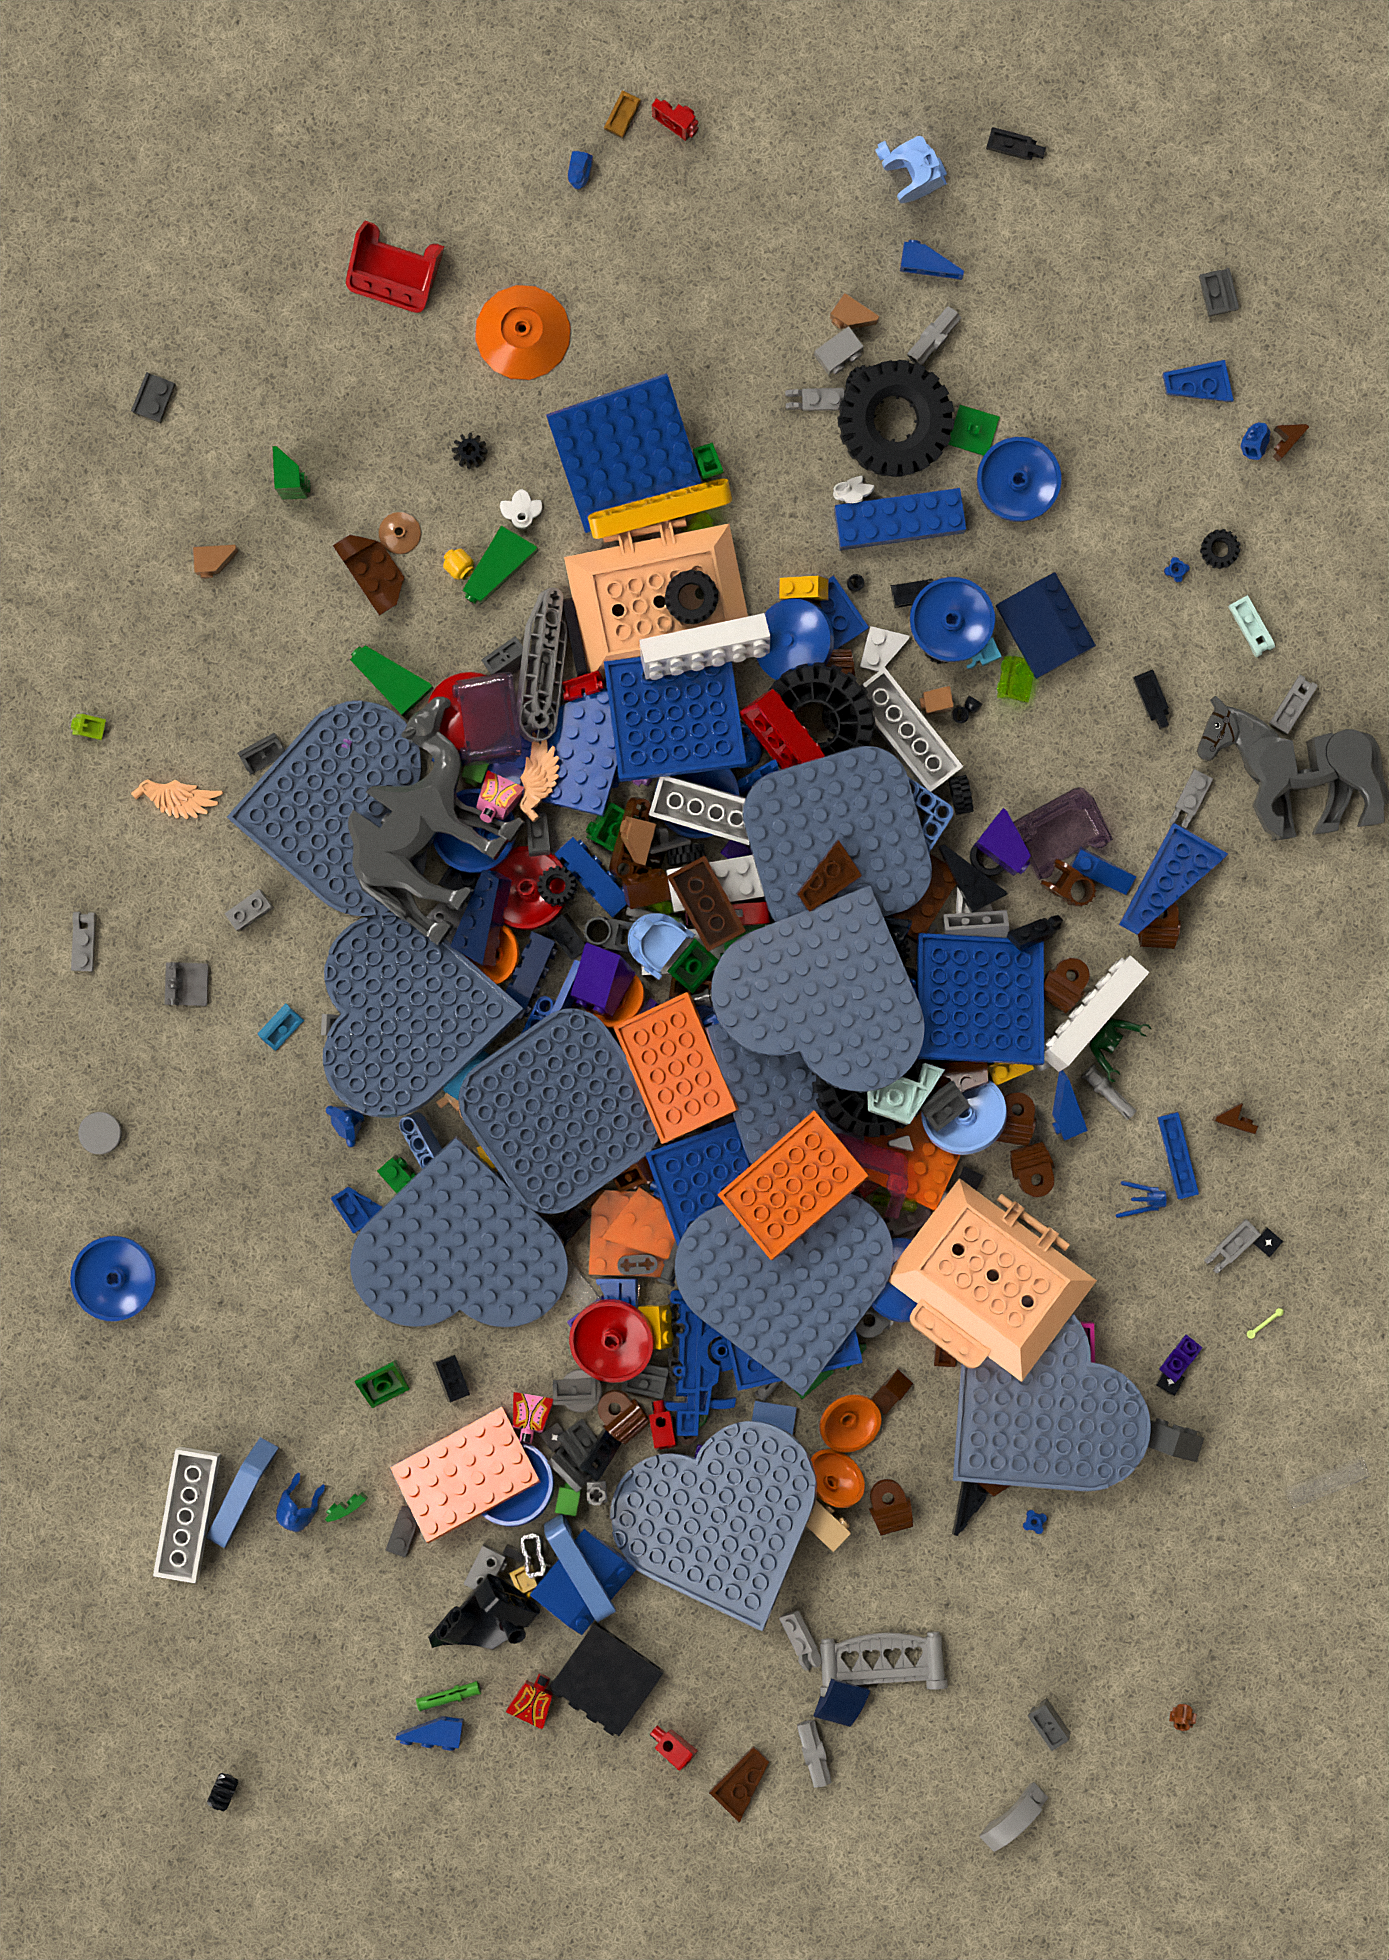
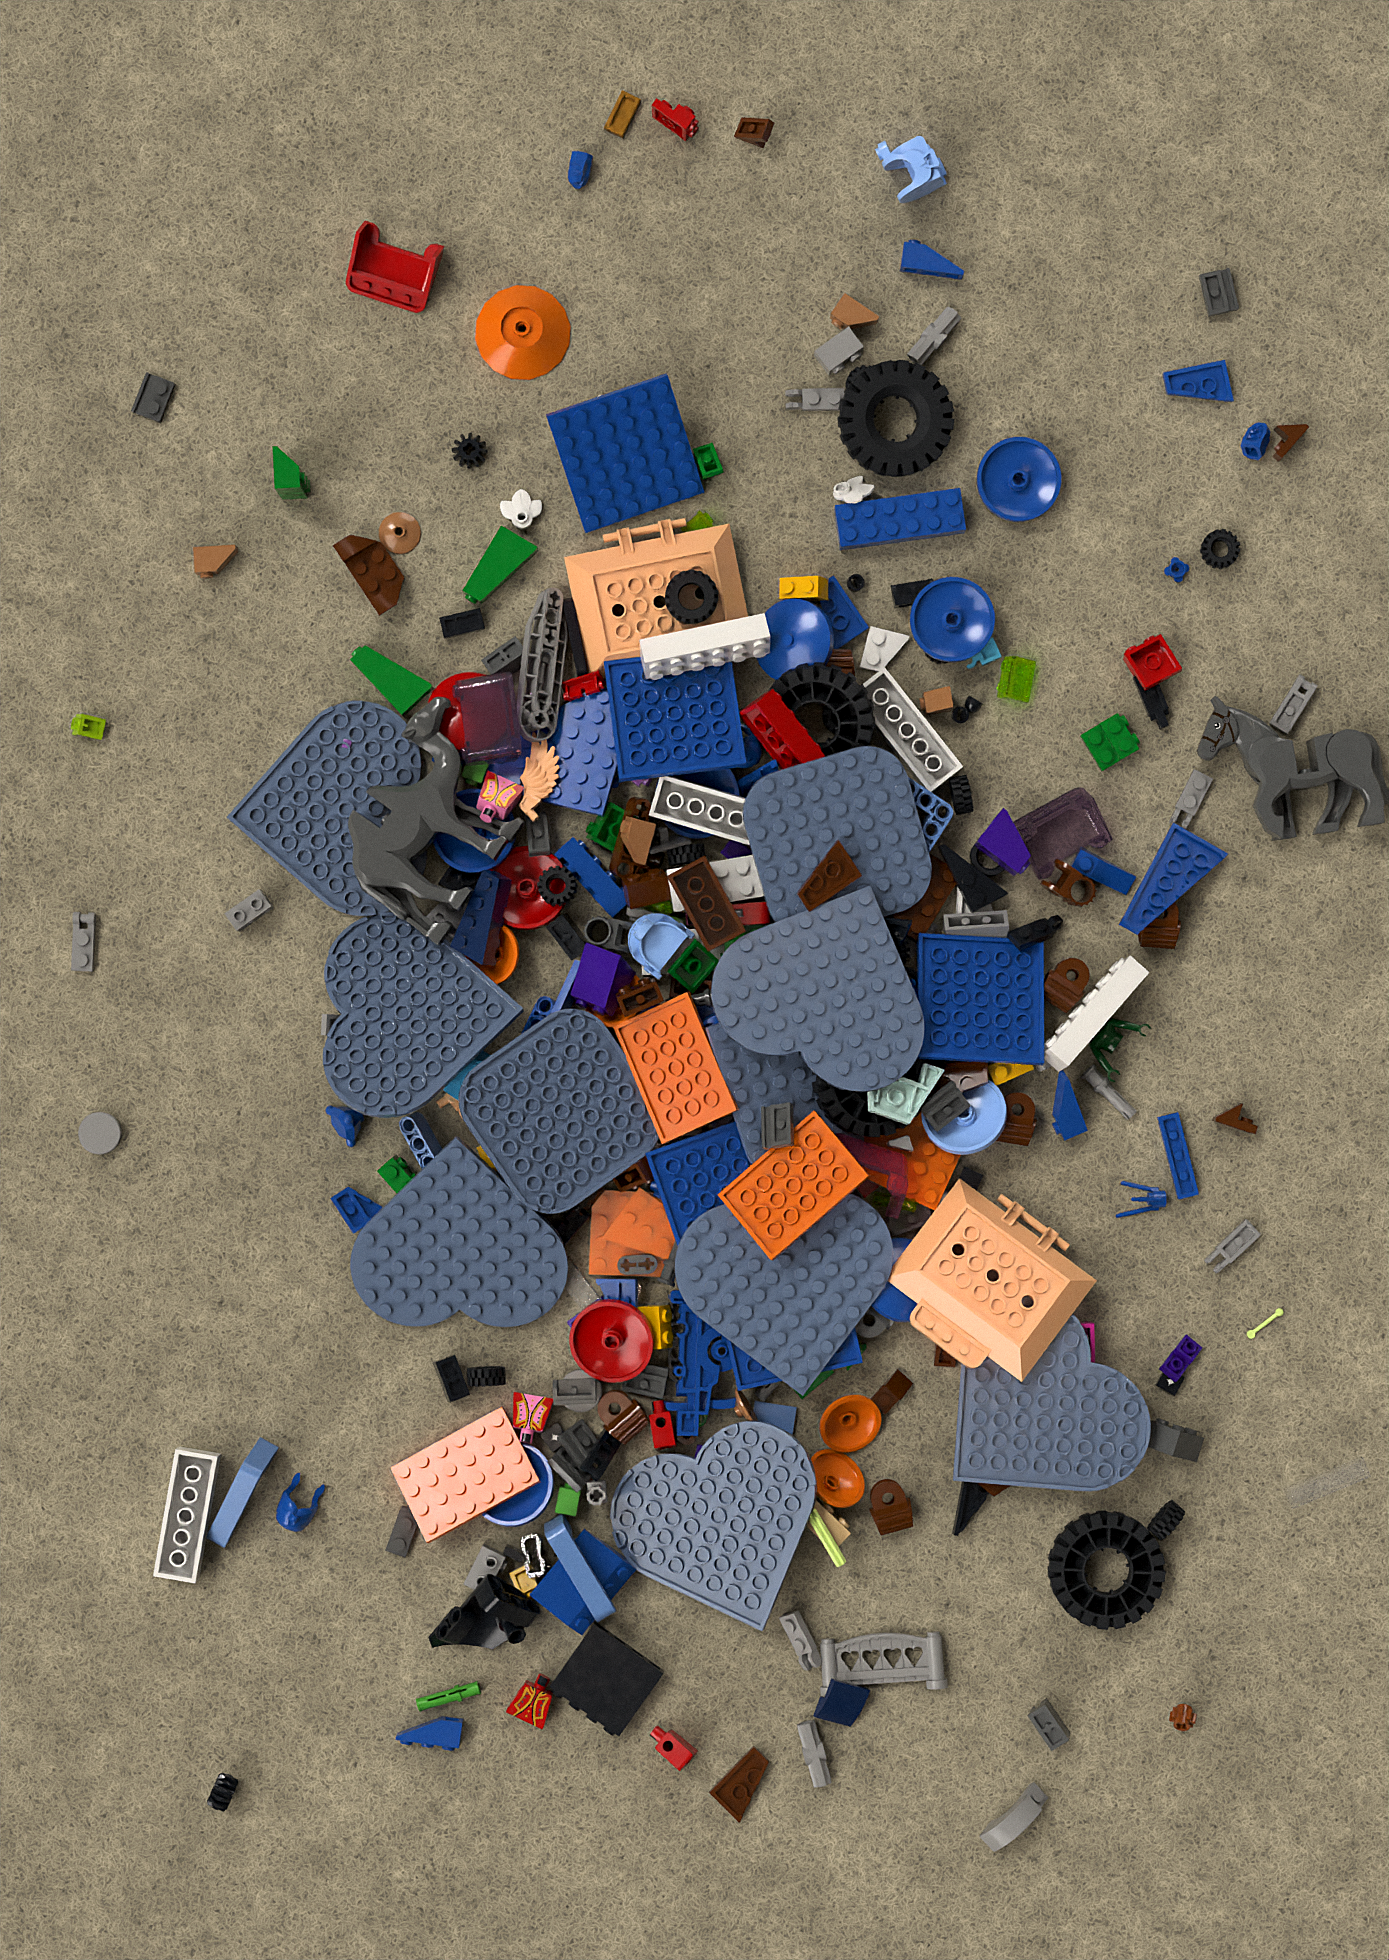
blue dish [70,1236,157,1321] -> none
light nougat animal [131,779,223,819] -> none
flat silver hinge [164,962,208,1006] -> none
dark grey hinge [238,733,285,775] -> none
dark azure slope [258,1003,304,1051] -> none
green slope [325,1492,368,1522] -> none
green slope [355,1360,410,1408] -> none
yellow head [443,548,474,580] -> none
dark blue wedge [505,931,559,1020] -> none
yellow beam [588,478,732,539] -> none
green piece [948,405,1000,456] -> none
black hinge [986,127,1046,160] -> none
dark blue slope [995,572,1096,679] -> none
reddish brown piece [1010,1142,1055,1197] -> none
blue plate [1023,1510,1047,1534] -> none
light aqua plate [1228,595,1275,657] -> none
black tile [1253,1227,1283,1257] -> none
none -> black plate [439,608,485,639]
none -> black tyre [467,1366,506,1387]
none -> reddish brown brick [615,977,664,1017]
none -> reddish brown slope [734,117,775,148]
none -> medium nougat dish [734,1388,758,1421]
none -> dark grey plate [761,1102,794,1150]
none -> yellowish green axle [809,1508,846,1567]
none -> black tyre [1047,1510,1166,1630]
none -> green plate [1080,713,1140,772]
none -> red plate [1123,634,1182,691]
none -> black tyre [1147,1500,1185,1540]

